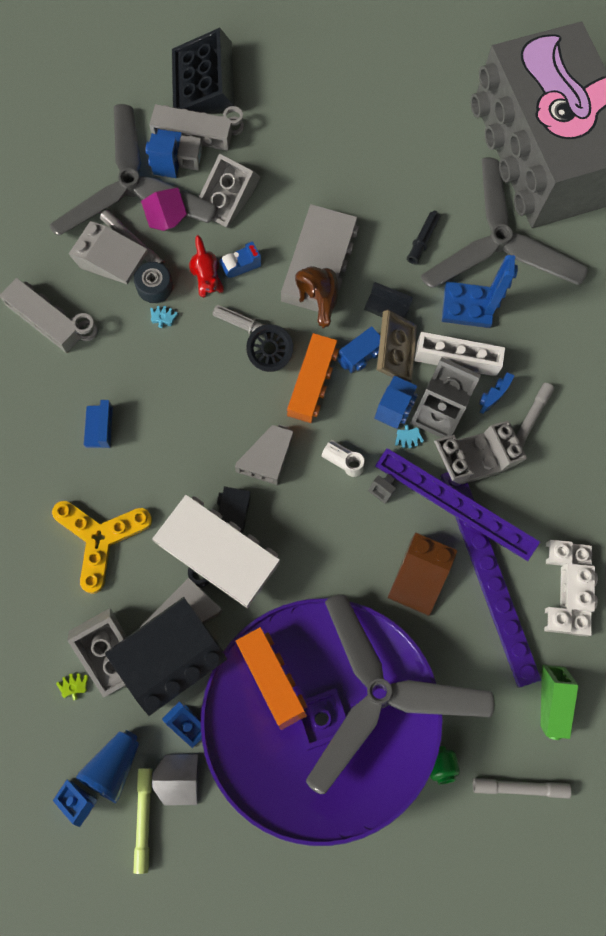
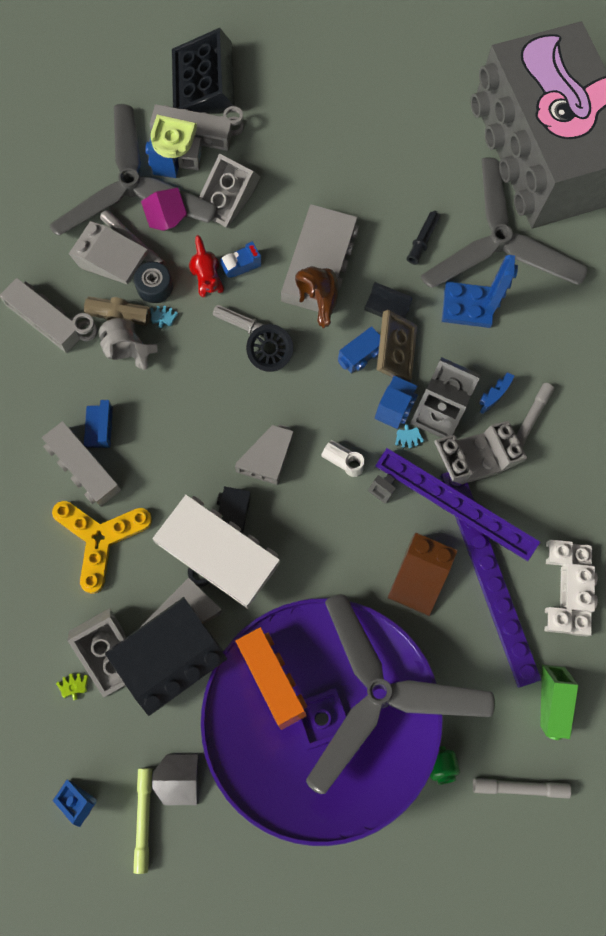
blue cone [76,730,139,803] -> none
blue slope [162,701,202,748] -> none
orange brick [287,333,339,423] -> none
white brick [414,332,505,376] -> none
none -> light grey brick [41,421,121,507]
none -> dark tan piece [84,296,150,326]
none -> light grey piece [99,318,158,370]
none -> yellowish green tile [151,115,197,158]

